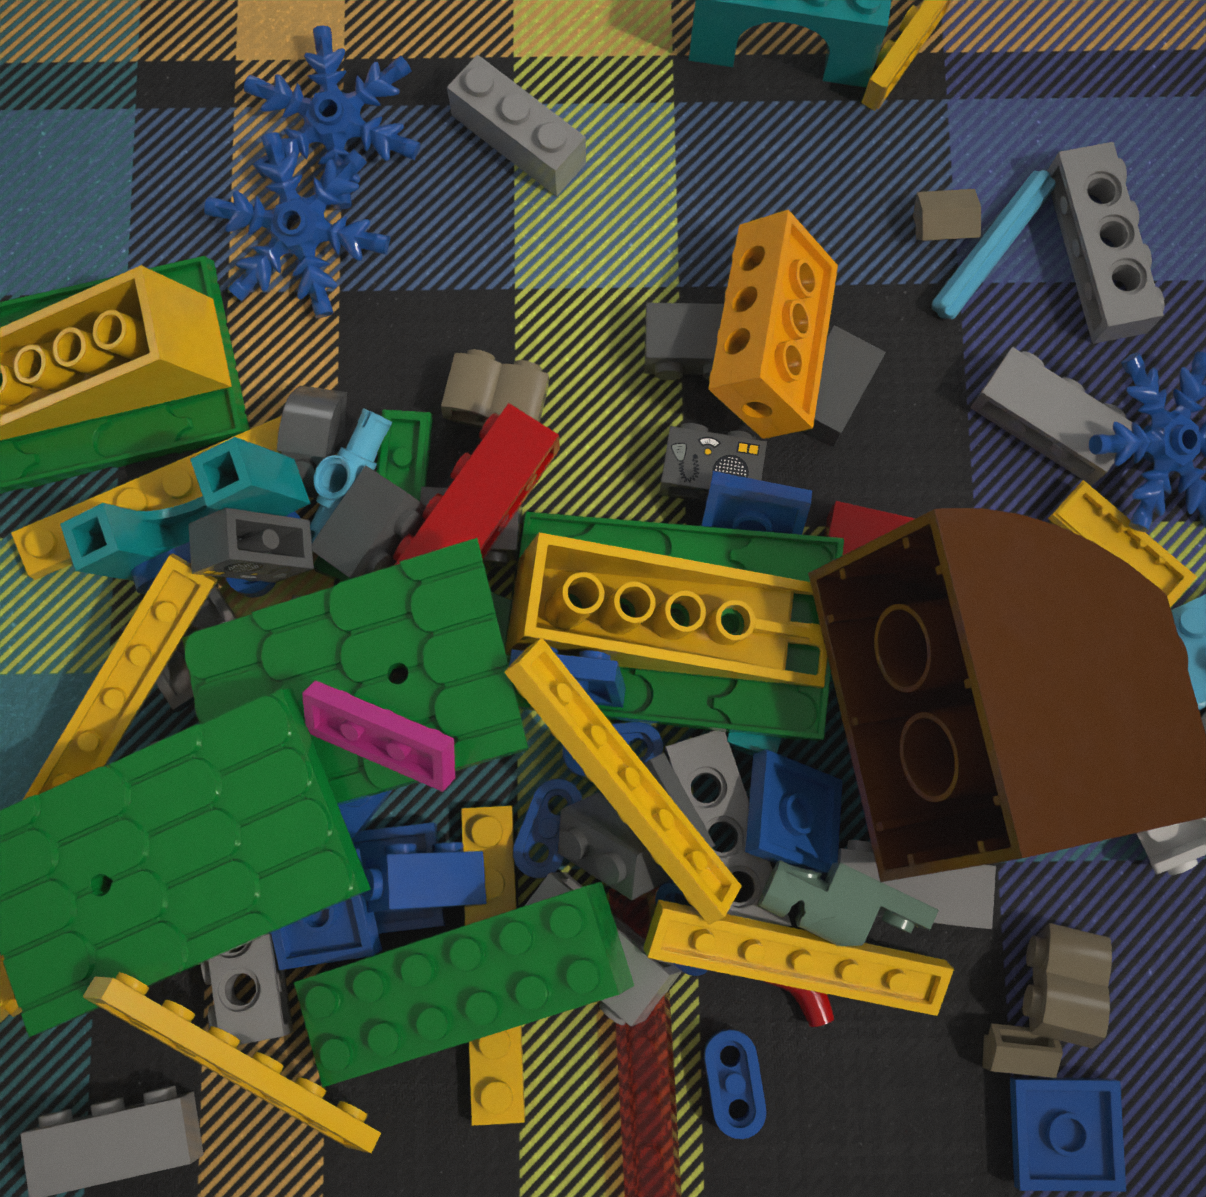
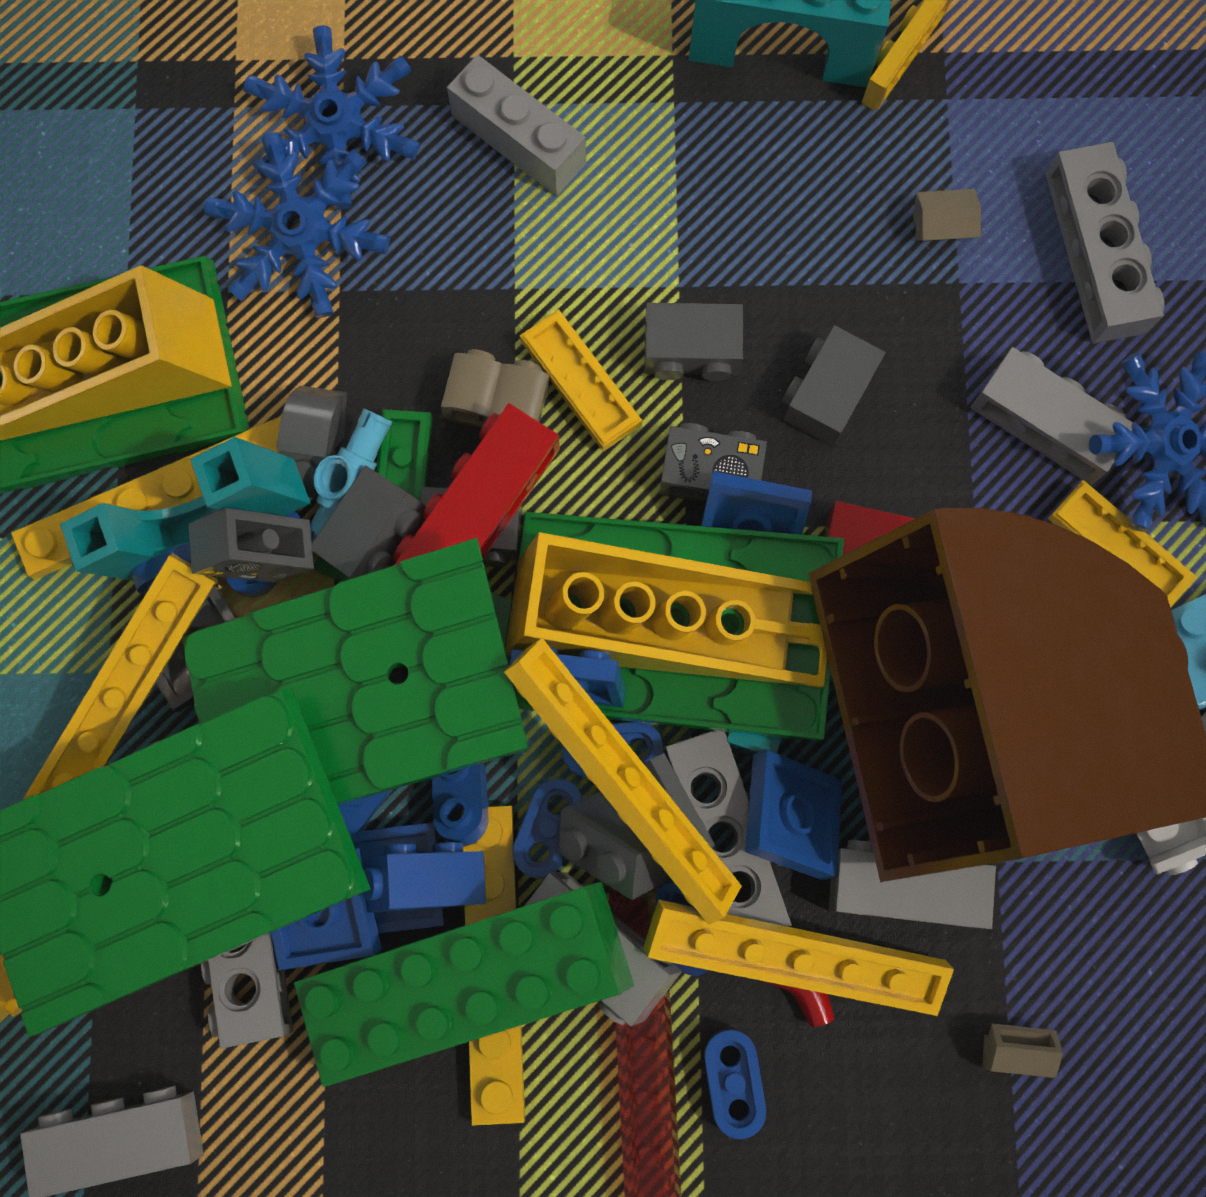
yellow plate [83,972,381,1153] -> none
dark pink plate [302,680,455,792] -> none
light orange brick [708,209,838,439] -> none
sand green plate [757,860,939,946] -> none
medium azure axle [932,170,1056,320] -> none
blue plate [1010,1077,1126,1192] -> none
dark tan brick [1023,923,1112,1048] -> none
none -> blue plate [432,763,489,847]
none -> yellow plate [520,309,642,452]

